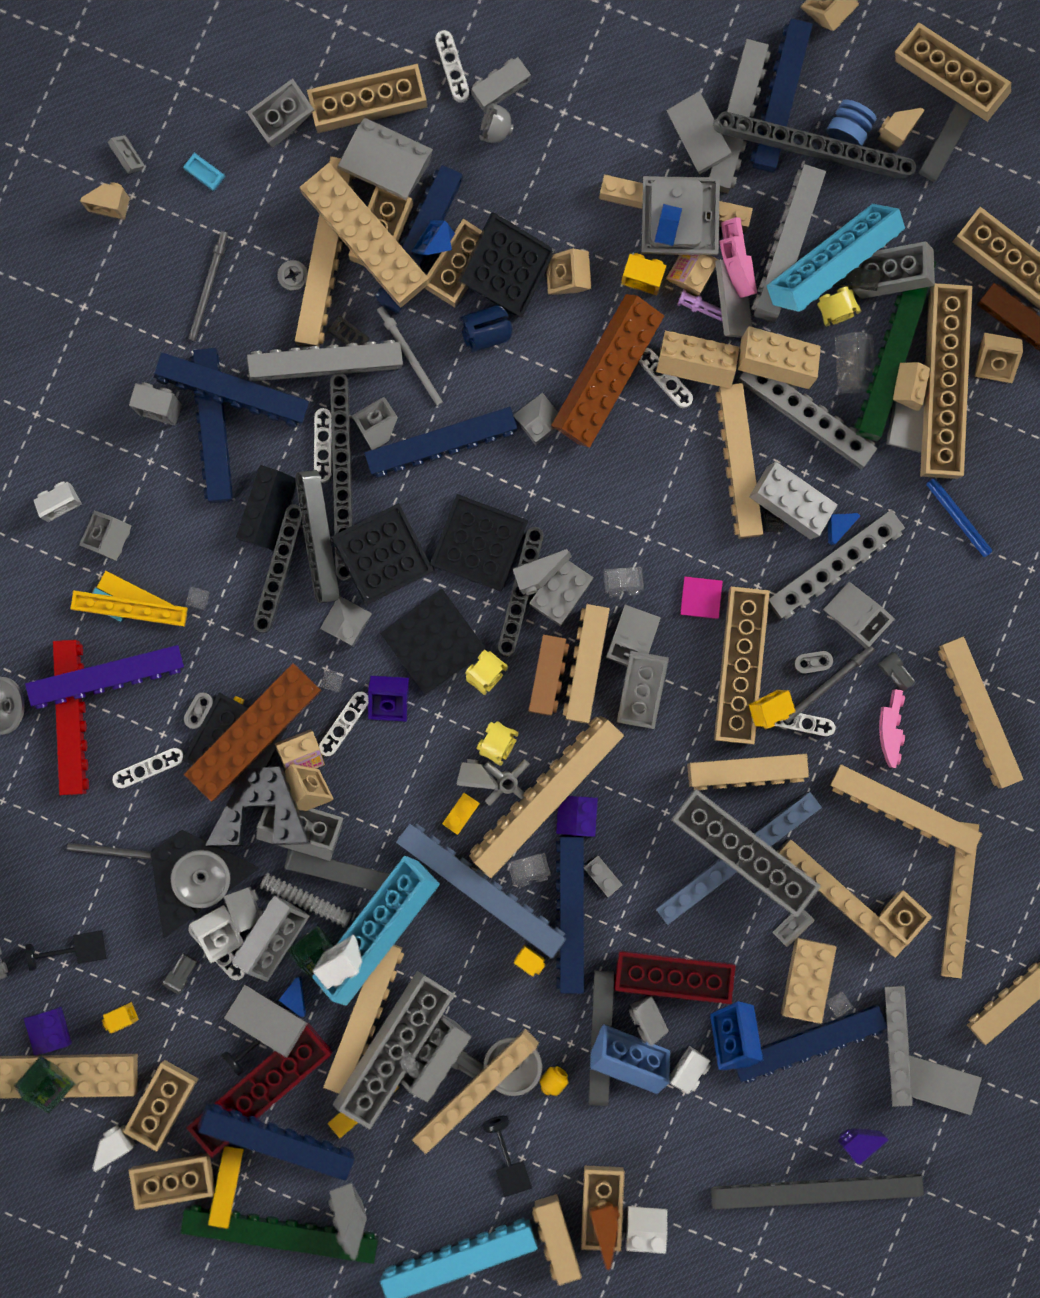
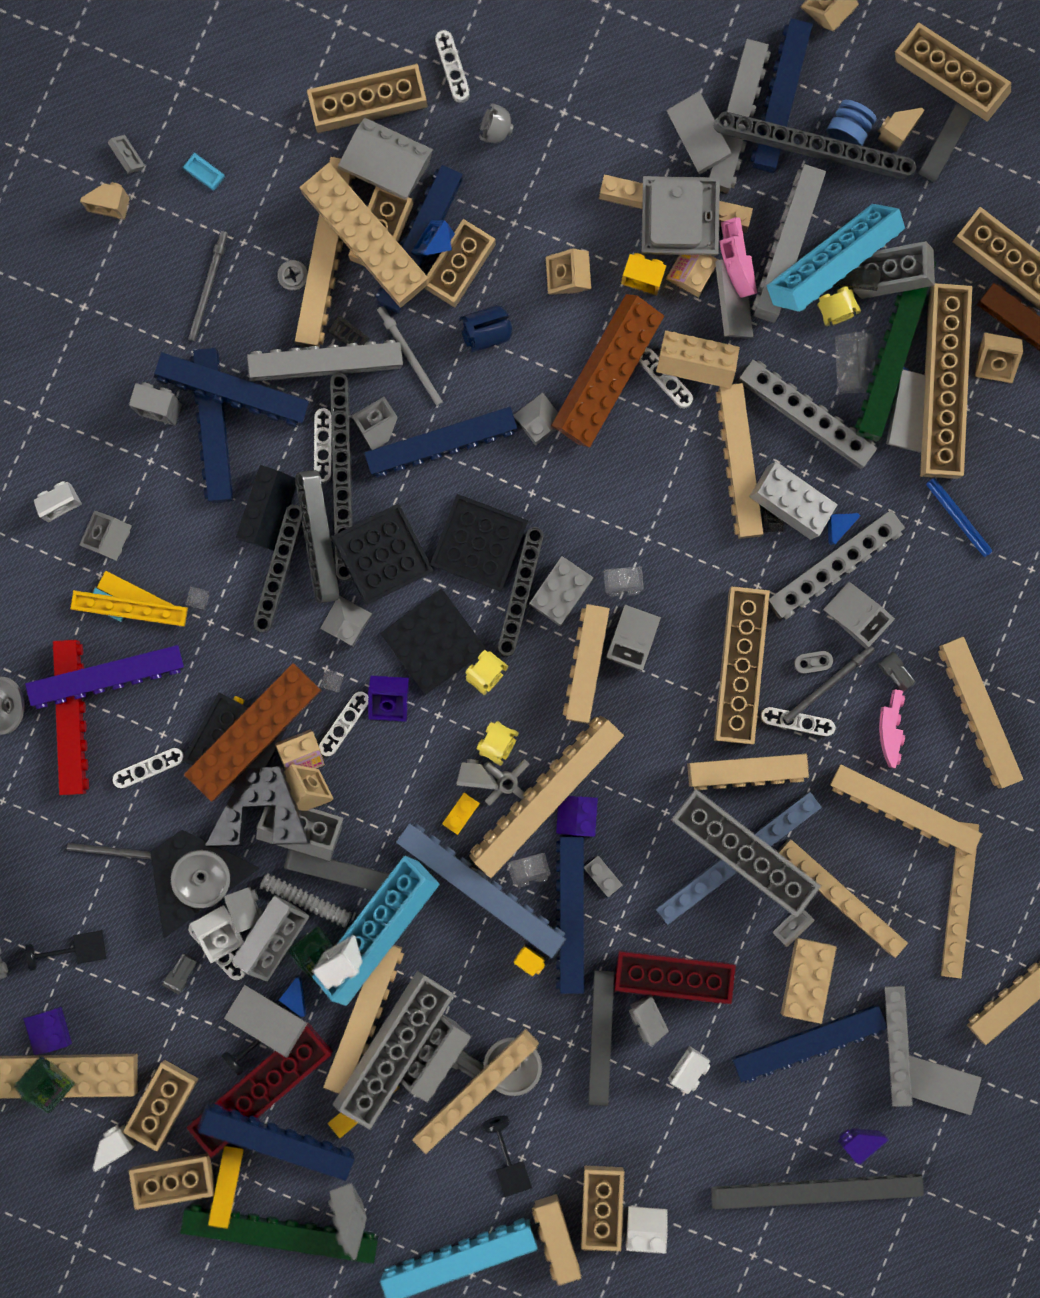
yellow brick [102,1002,139,1034] -> none
light grey plate [184,693,214,729] -> none
light grey slope [247,78,315,148] -> none
clear plate [400,1050,418,1076] -> none
black plate [458,212,556,318] -> none
light grey brick [471,57,531,113] -> none
light grey slope [513,549,572,595] -> none
medium nougat brick [529,634,569,716] -> none
yellow head [539,1066,568,1096] -> none
dark orange slope [589,1202,621,1270] -> none
medium blue slope [590,1025,670,1094] -> none
light grey tile [617,651,669,729] -> none
blue slope [654,204,682,246] -> none
lavender pin [677,289,723,322] -> none
dark pink tile [680,577,723,619] -> none
blue slope [710,1001,763,1070] -> none
tan brick [737,326,821,389] -> none
yellow brick [749,690,796,729] -> none
clear plate [826,991,853,1018] -> none
tan slope [878,890,932,946] -> none
tan slope [893,362,930,411] -> none

